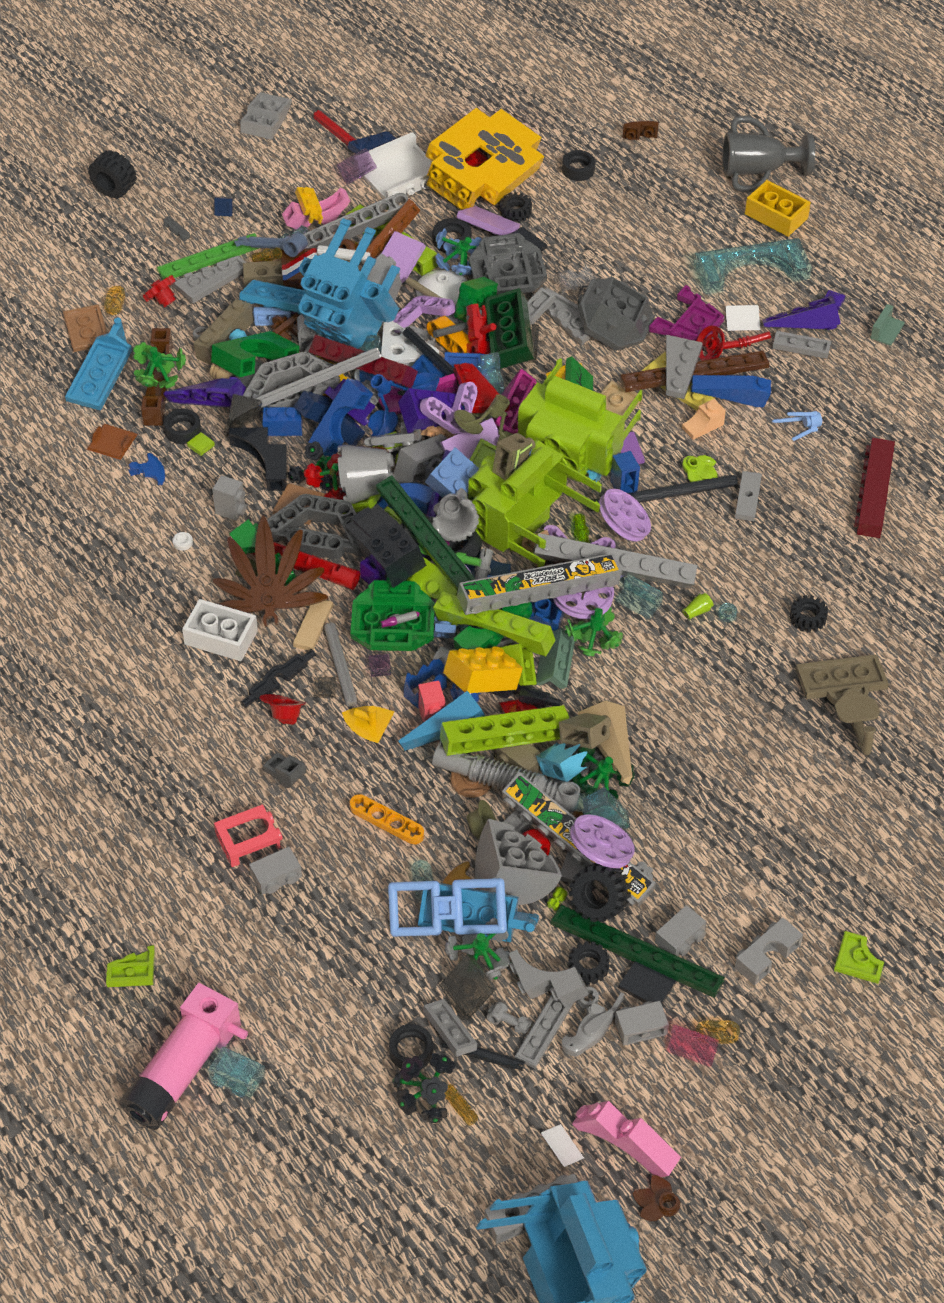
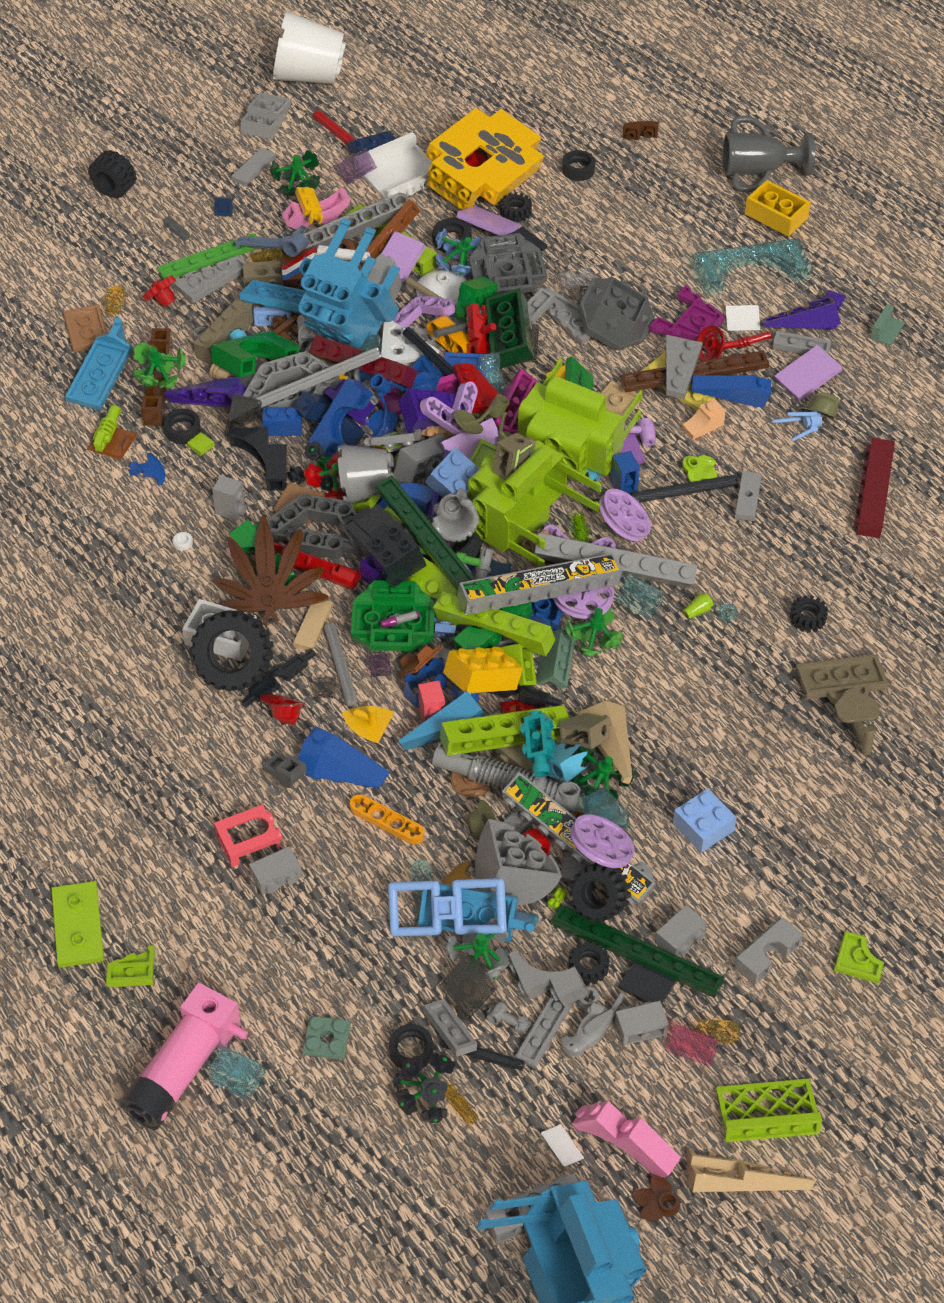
none -> lime plate [51,881,104,968]
none -> lime hinge [93,405,121,452]
none -> black tyre [190,610,274,691]
none -> light grey tile [231,147,276,187]
none -> dark green plant [270,150,320,196]
none -> white cone [273,11,346,84]
none -> blue wedge [298,726,390,789]
none -> sand green piece [303,1016,351,1060]
none -> dark orange piece [397,645,444,678]
none -> teal brick [520,710,556,777]
none -> lavender piece [624,418,656,446]
none -> light blue brick [673,789,737,853]
none -> tan wedge [687,1147,815,1192]
none -> lime fence [716,1079,822,1142]
none -> lavender tile [774,345,842,401]
none -> olive piece [795,392,840,419]

